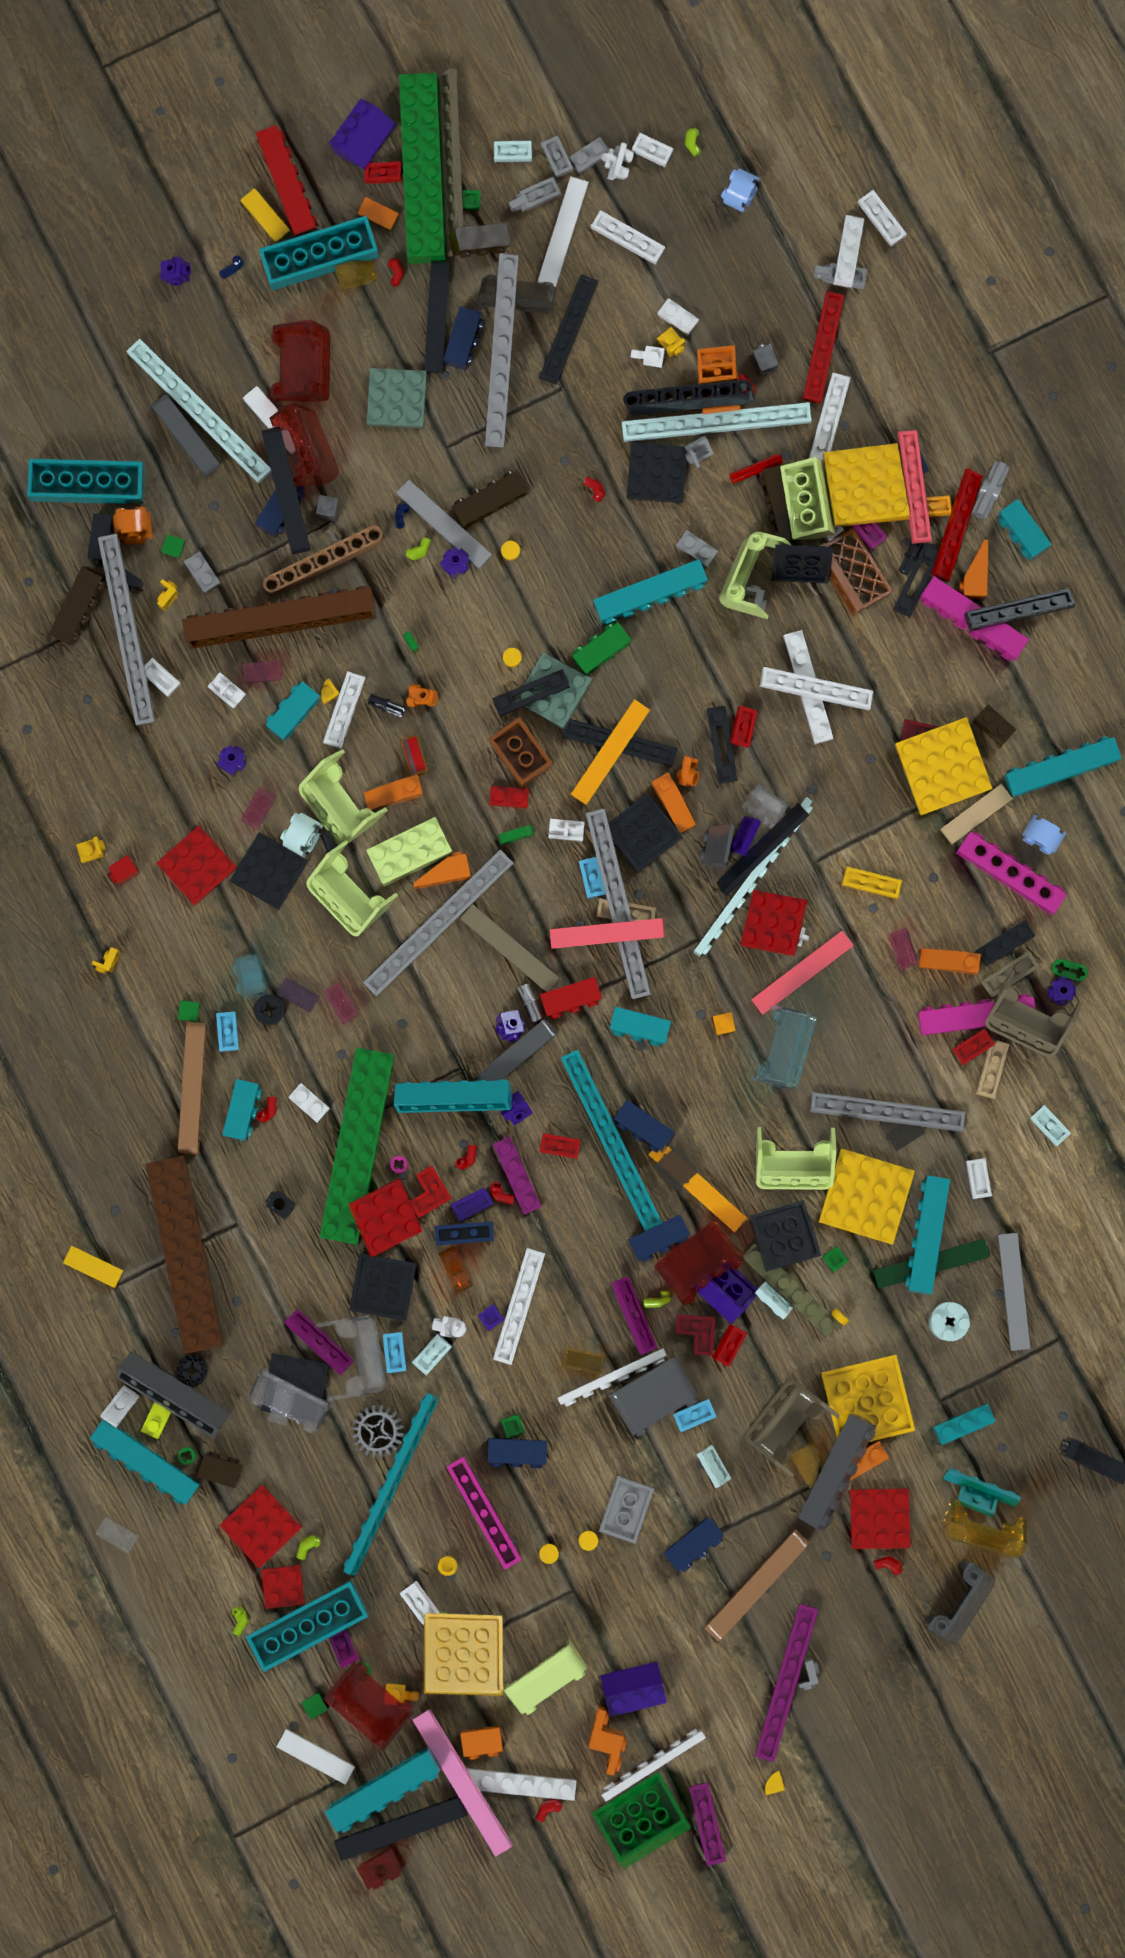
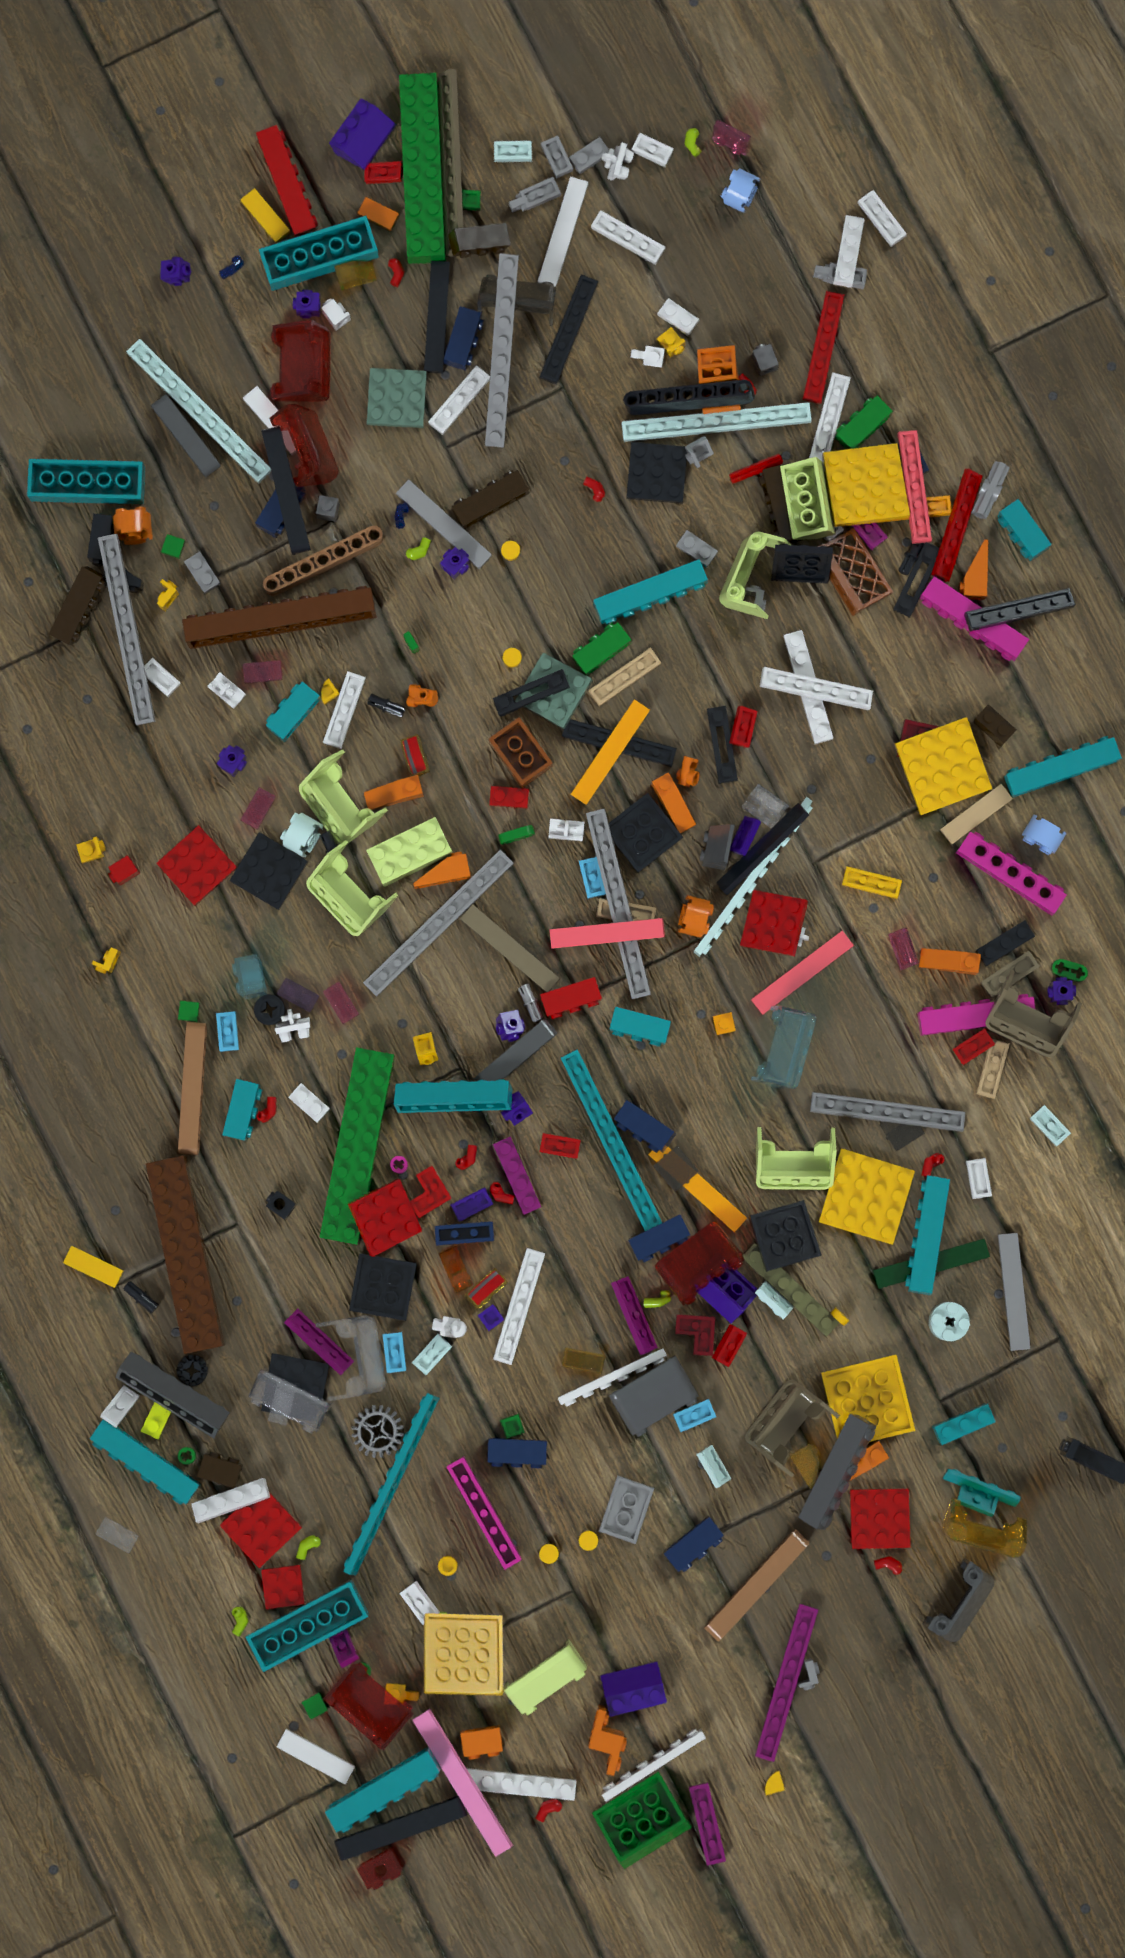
green tile [821,1246,849,1273] -> none
none -> black axle [123,1281,159,1314]
none -> white plate [191,1478,270,1523]
none -> white hips [275,1009,311,1042]
none -> dark purple brick [293,290,321,319]
none -> white brick [321,298,351,331]
none -> yellow bracket [413,1032,438,1065]
none -> white tile [428,365,490,435]
none -> slope [465,1268,508,1310]
none -> tan tile [588,647,661,707]
none -> orange brick [678,895,714,938]
none -> clear pink plate [712,119,751,156]
none -> green brick [835,396,893,449]
none -> red arm [921,1153,945,1177]

